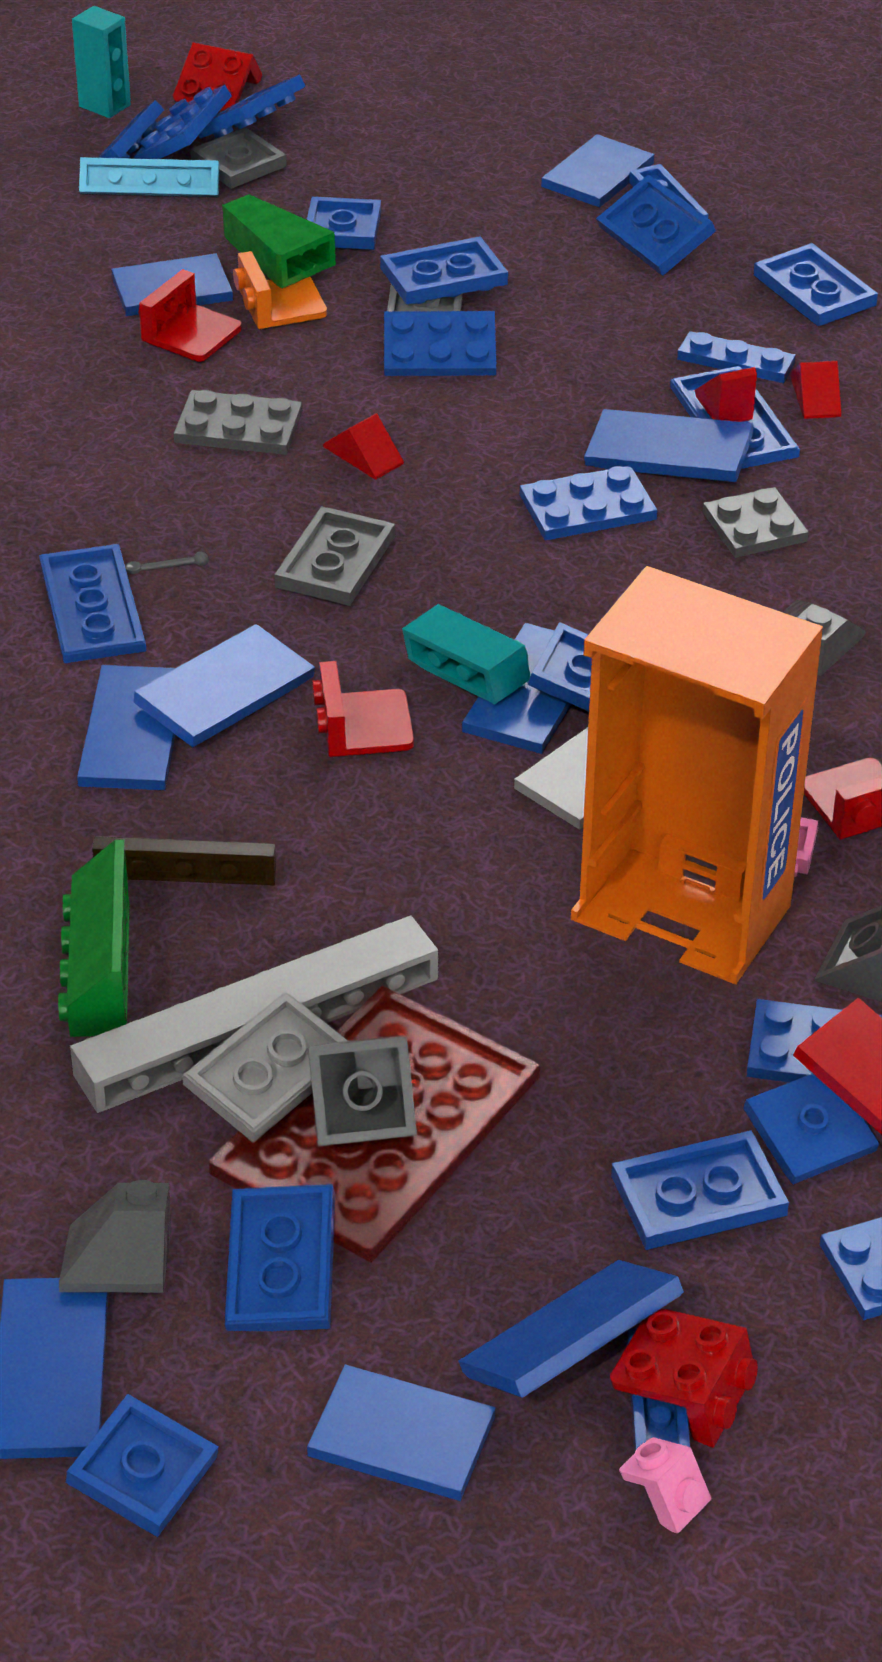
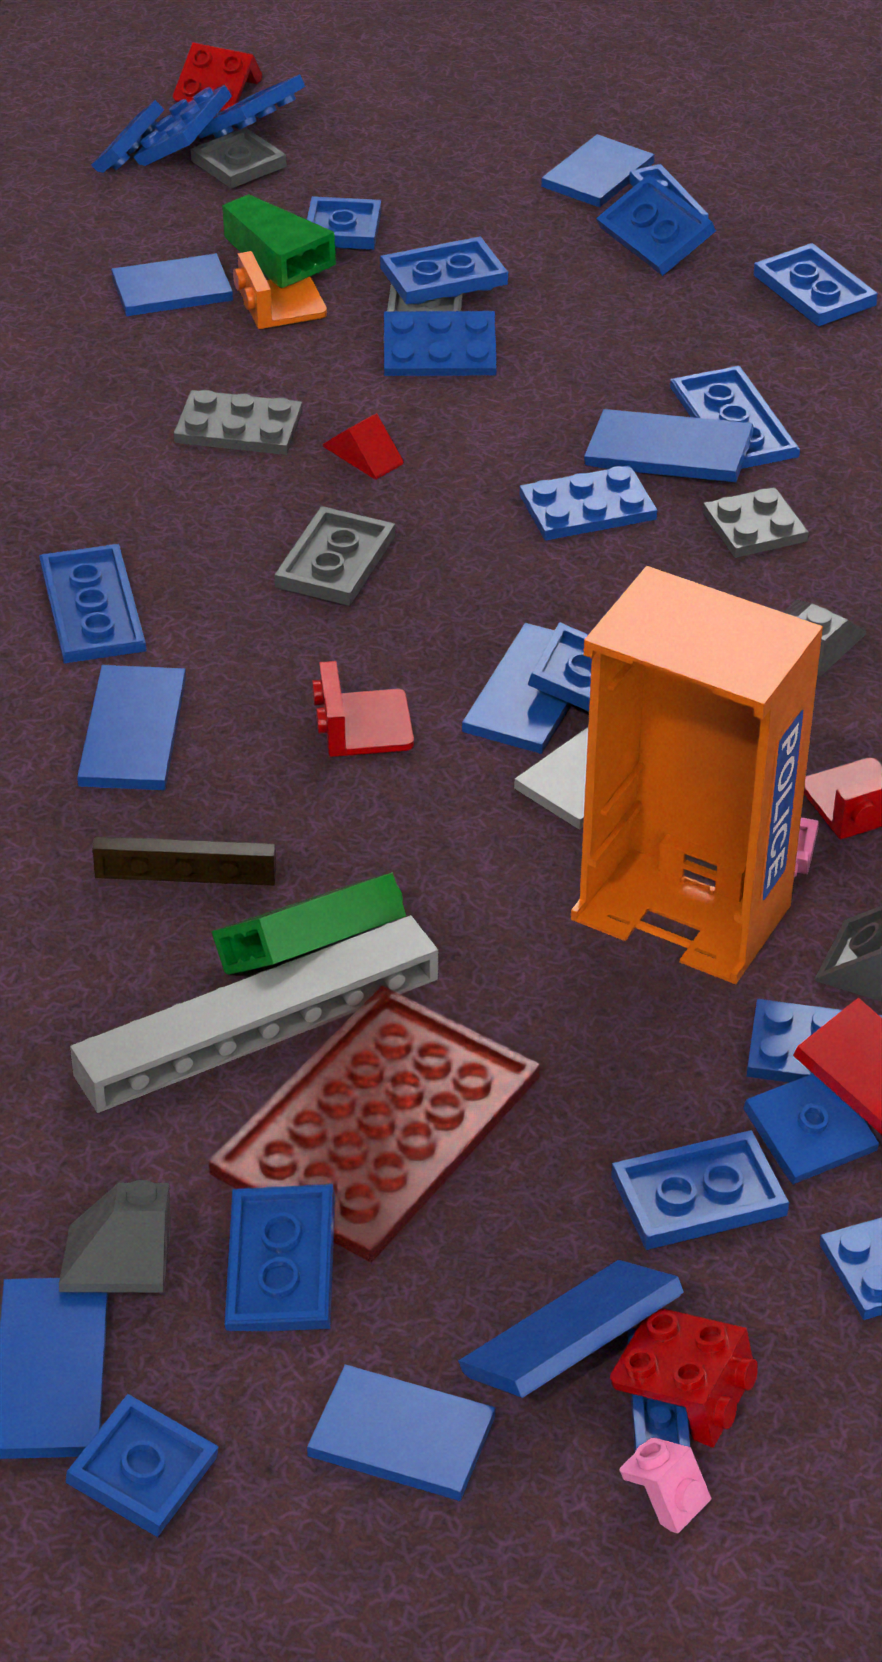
green slope [58,839,130,1037] -> none
teal brick [72,6,131,118] -> none
medium azure plate [79,157,220,197] -> none
dark grey hinge [125,551,209,574] -> none
tile [133,624,315,748] -> none
red bracket [138,269,242,362] -> none
light grey tile [183,991,348,1142] -> none
dark grey slope [308,1035,417,1146] -> none
teal brick [402,604,530,704] -> none
plate [677,331,796,383] -> none
red slope [695,367,757,422] -> none
red slope [790,361,841,419] -> none
none -> green slope [211,872,406,975]

